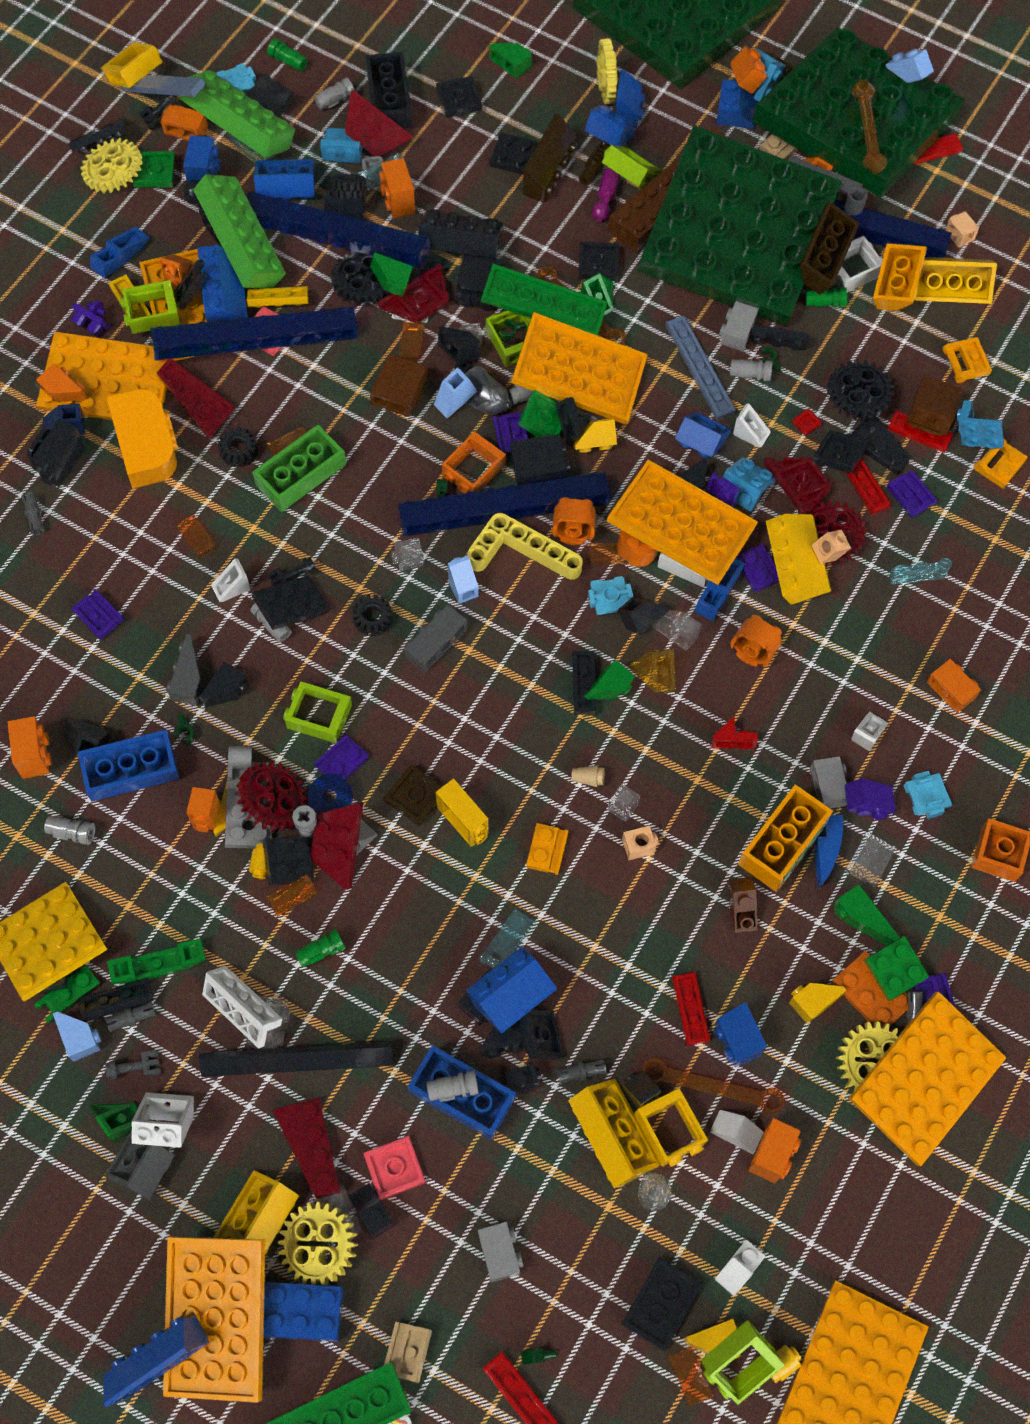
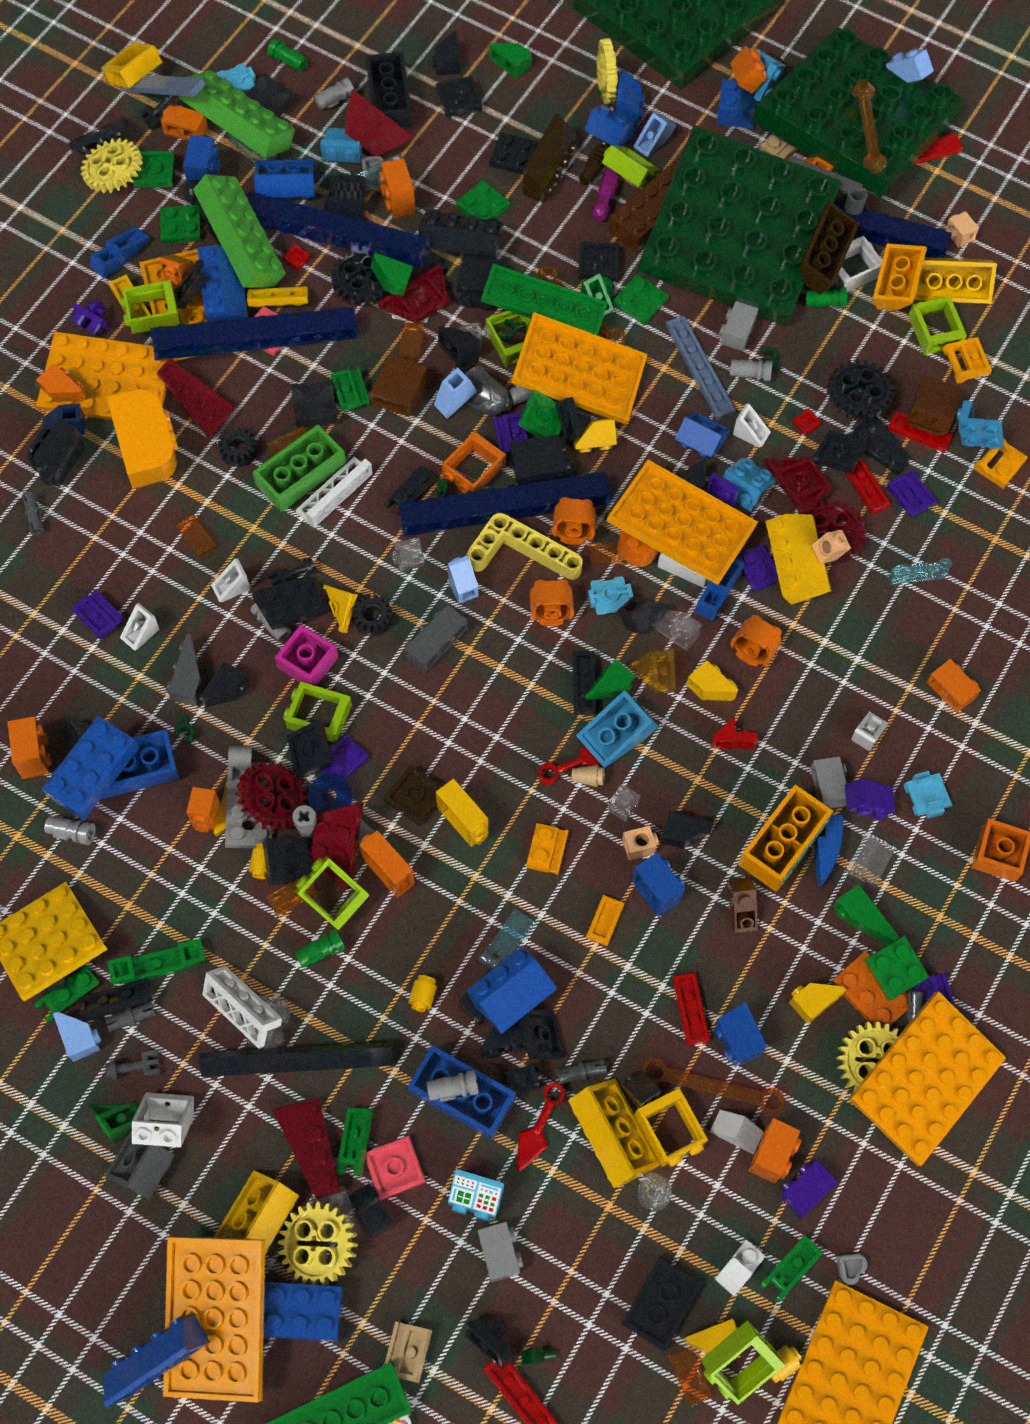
black hinge [751,326,809,350] -> none
none -> blue brick [42,716,139,821]
none -> white slope [120,603,160,651]
none -> green plate [160,205,201,244]
none -> dark pink brick [275,625,338,686]
none -> red tile [282,244,311,271]
none -> black plate [287,720,332,778]
none -> black brick [291,380,338,428]
none -> lime window [294,857,369,930]
none -> white fence [296,457,372,528]
none -> yellow tile [323,585,357,633]
none -> green plate [331,367,370,412]
none -> green hinge [337,1108,373,1176]
none -> orange window [359,830,415,898]
none -> black hinge [384,465,437,517]
none -> yellow brick [408,975,437,1012]
none -> black slope [432,32,459,75]
none -> slope [448,1169,504,1222]
none -> green plate [455,180,510,220]
none -> black slope [466,1320,509,1370]
none -> red piece [517,1083,565,1171]
none -> orange brick [529,579,574,626]
none -> red piece [538,745,601,785]
none -> dark azure slope [576,690,659,768]
none -> light orange tile [586,895,624,946]
none -> green plate [613,275,669,325]
none -> blue brick [631,853,685,918]
none -> light blue slope [633,113,676,157]
none -> black slope [661,811,713,849]
none -> yellow slope [686,660,738,701]
none -> green hinge [760,1235,823,1303]
none -> dark purple brick [779,1160,838,1219]
none -> light grey tile [836,1254,868,1286]
none -> lime window [908,296,967,355]

